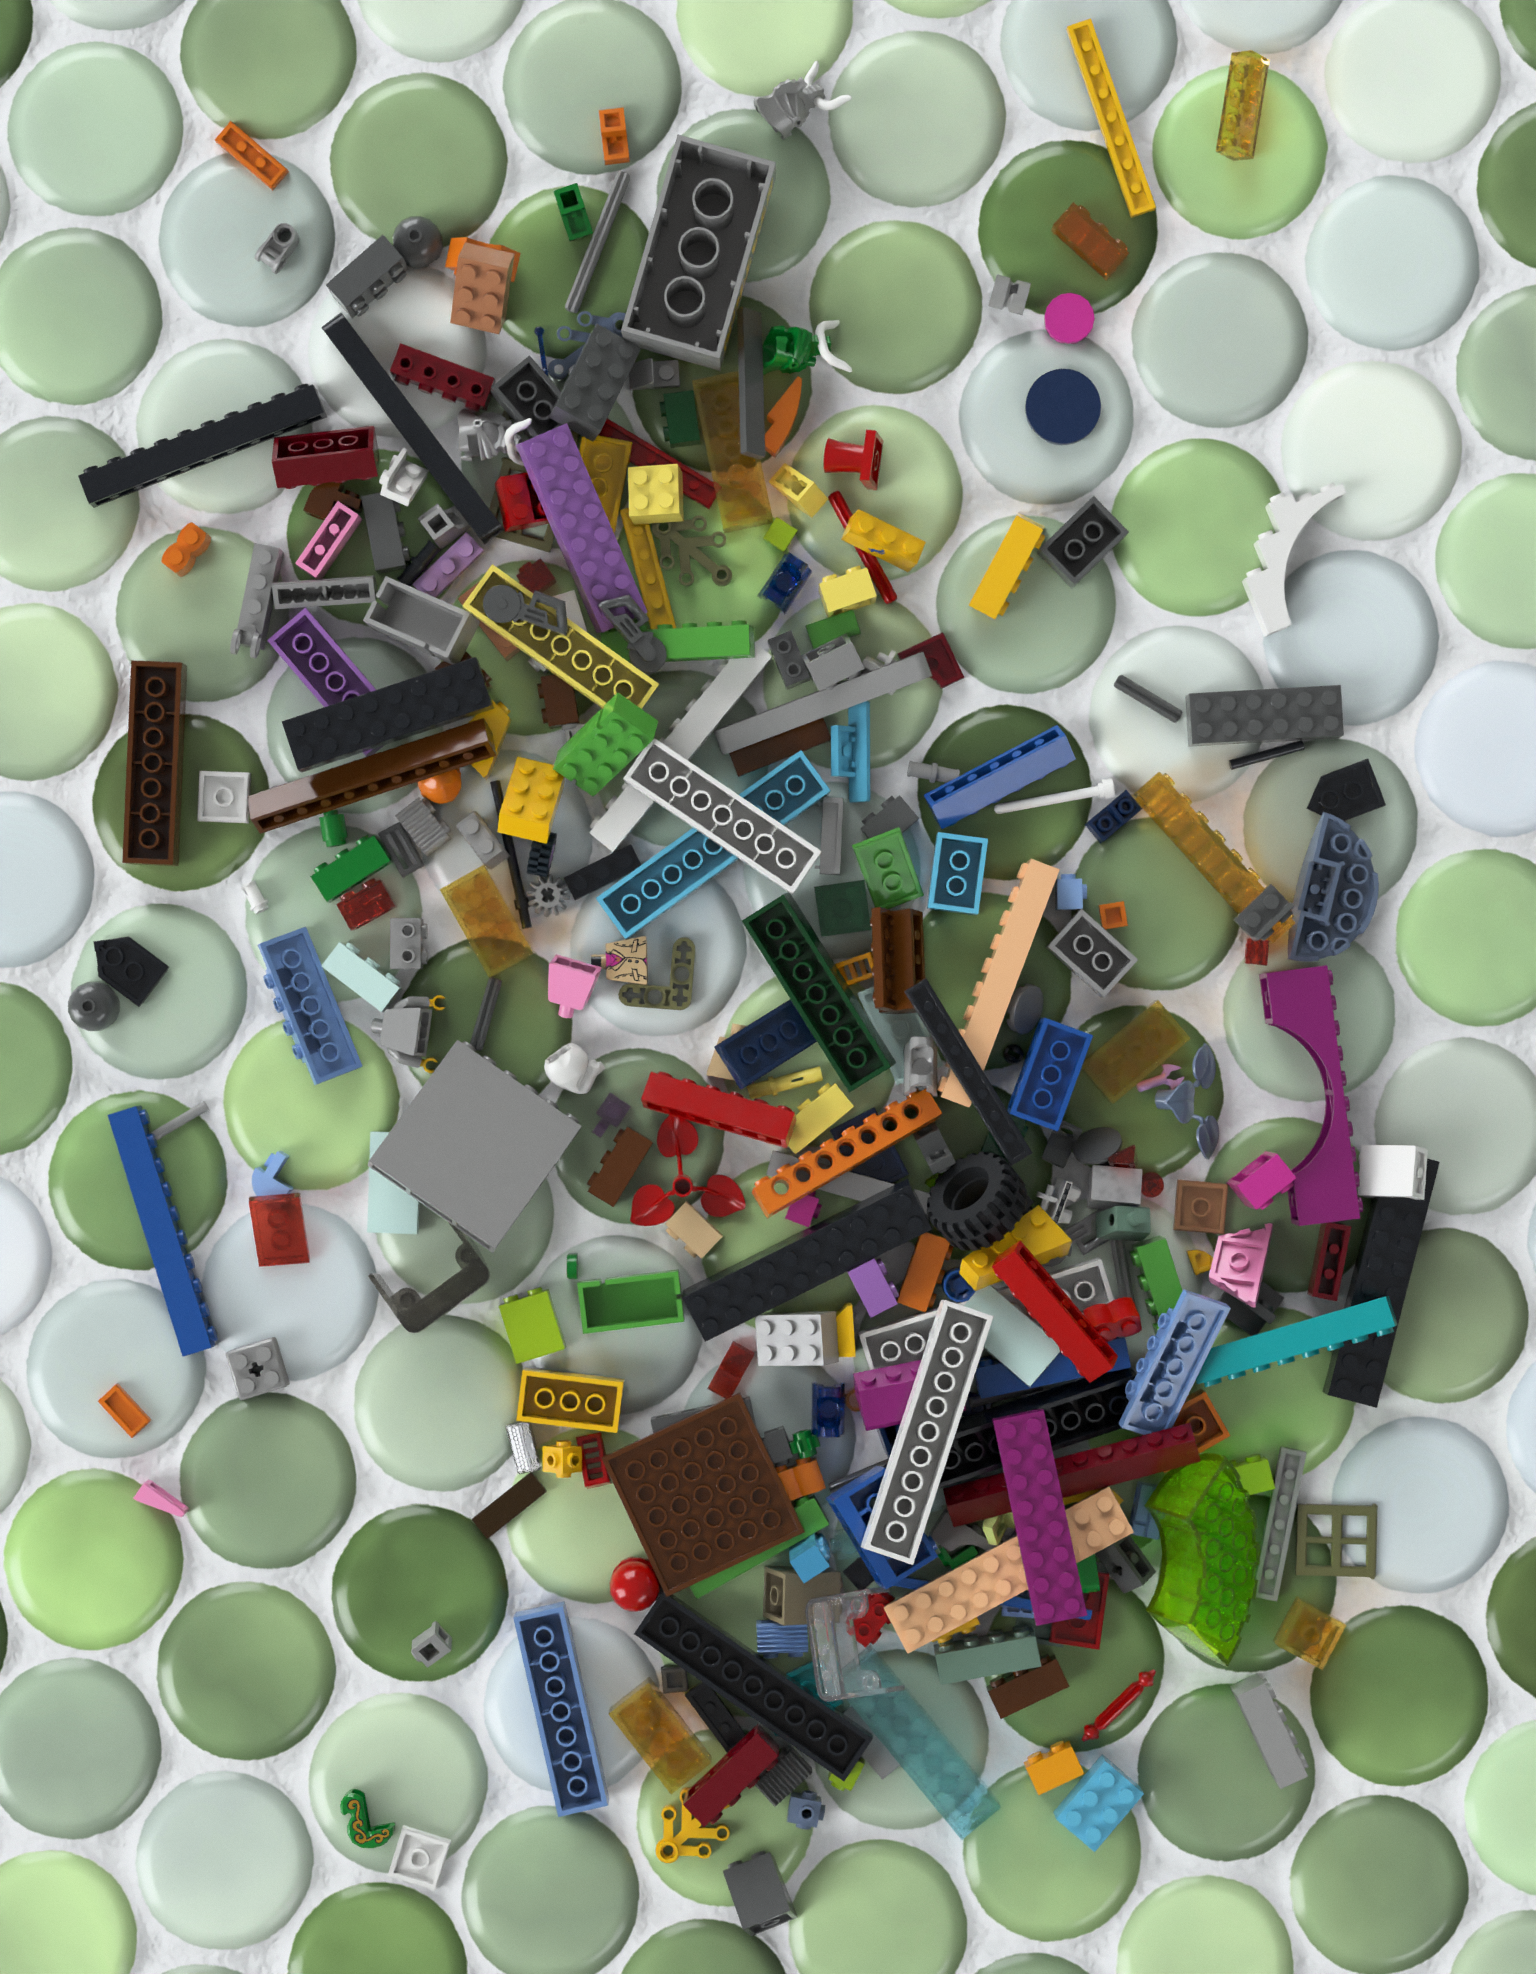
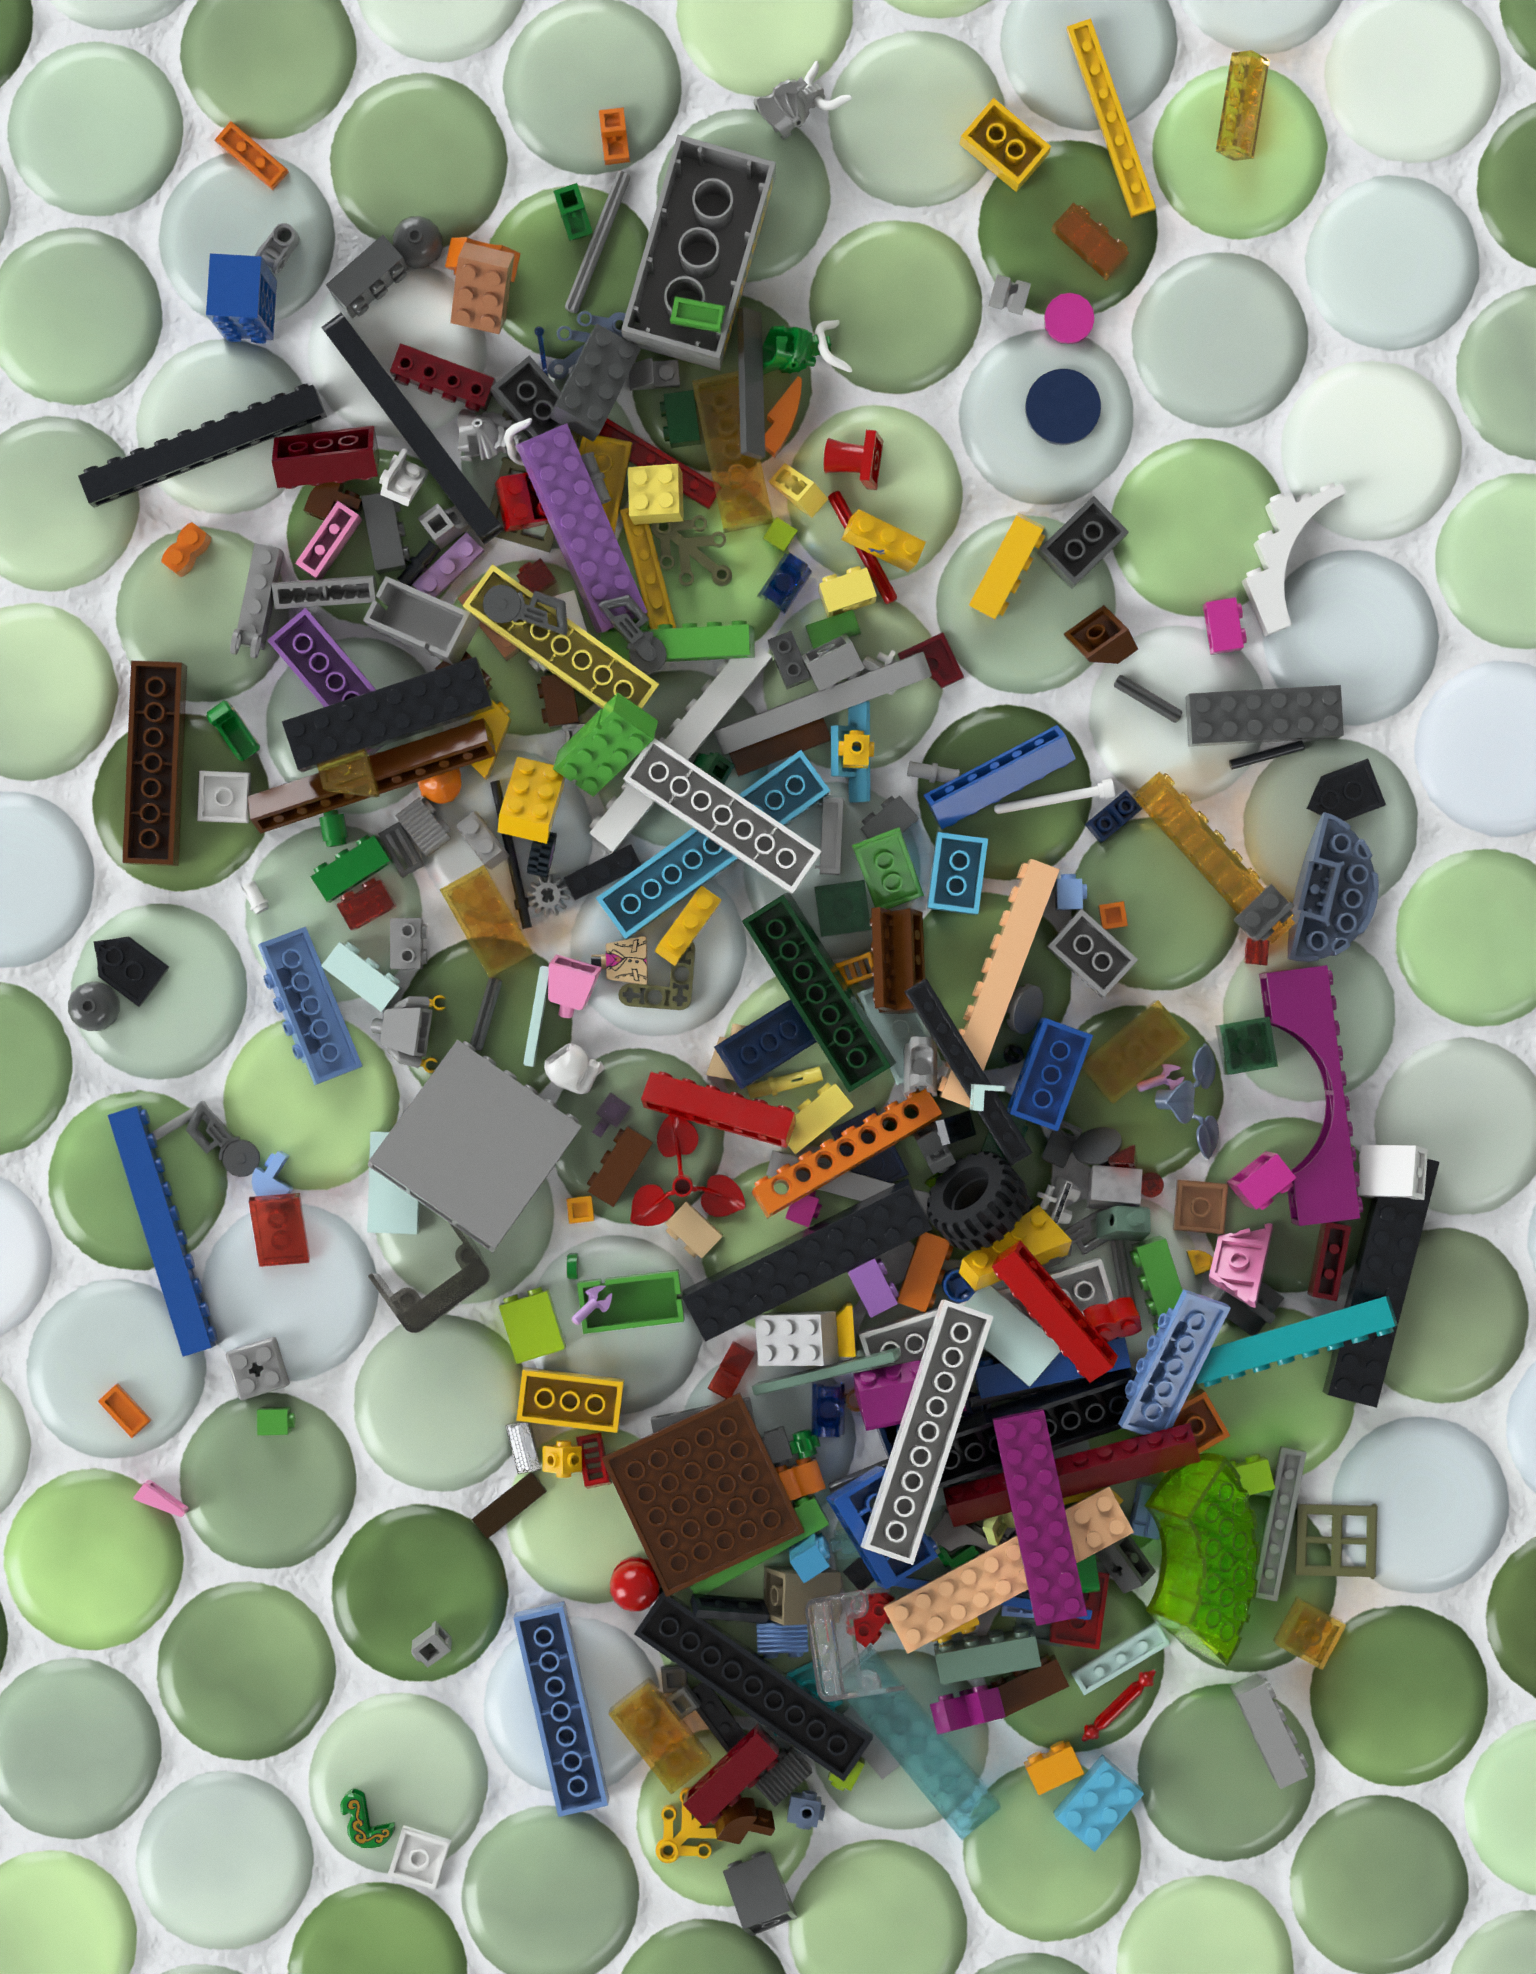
none -> dark grey piece [186,1101,260,1177]
none -> blue brick [206,253,277,344]
none -> green animal [206,700,260,761]
none -> bright green brick [257,1407,296,1436]
none -> clear yellow wing [317,749,380,798]
none -> light aqua tile [523,966,549,1067]
none -> light orange tile [566,1195,595,1224]
none -> lavender bar [571,1286,612,1325]
none -> light grey pin [581,452,611,504]
none -> yellow brick [655,885,722,966]
none -> dark grey tile [666,1683,702,1720]
none -> bright green tile [670,296,726,333]
none -> black plate [690,1594,770,1623]
none -> dark green brick [692,752,735,785]
none -> reddish brown brick [714,1797,775,1845]
none -> sand green tile [752,1347,901,1396]
none -> yellow brick [838,730,874,769]
none -> magenta brick [930,1684,1006,1735]
none -> black plate [935,1110,976,1146]
none -> yellow brick [959,98,1051,193]
none -> light aqua panel [970,1084,1005,1111]
none -> reddish brown slope [1063,605,1138,664]
none -> light aqua tile [1071,1621,1171,1695]
none -> dark pink brick [1203,597,1247,655]
none -> clear green brick [1215,1016,1278,1075]

